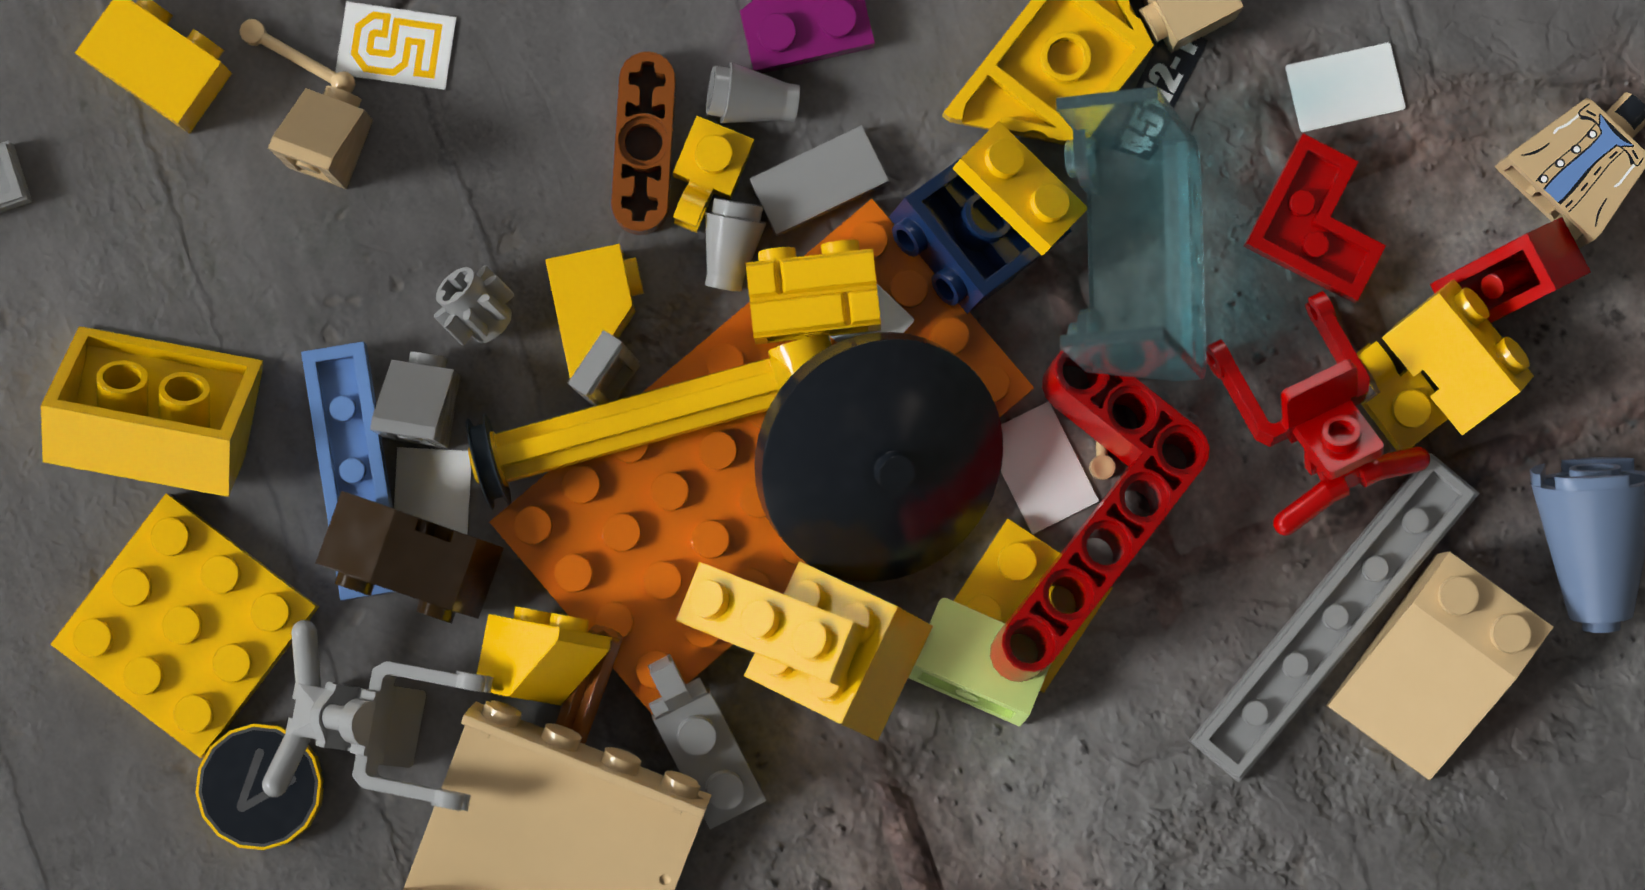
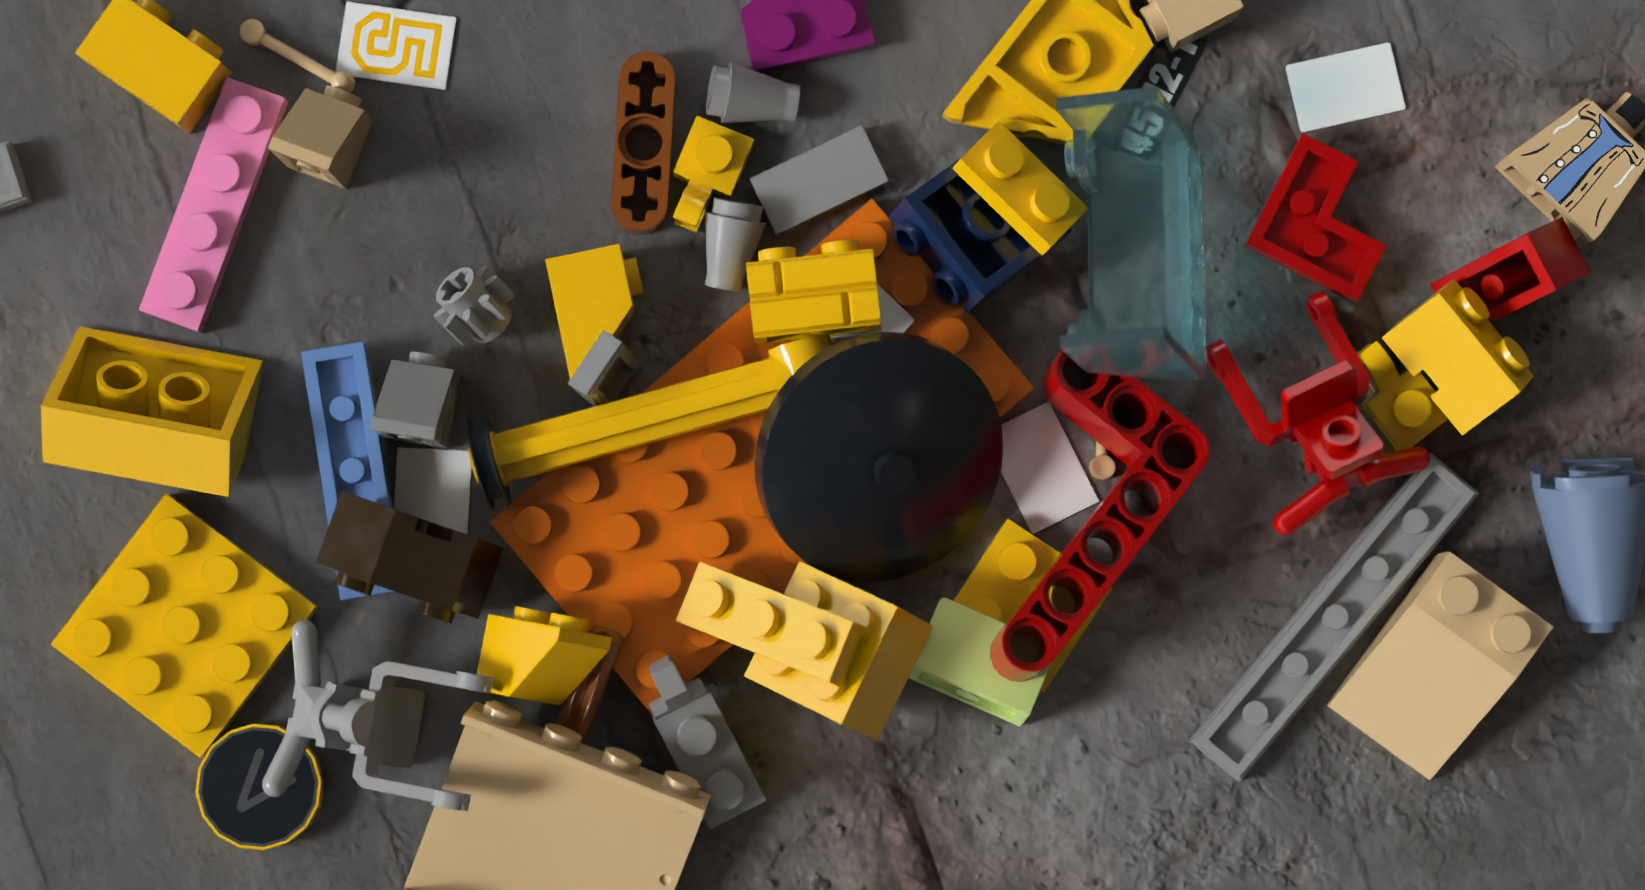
none -> bright pink plate [139,77,289,334]

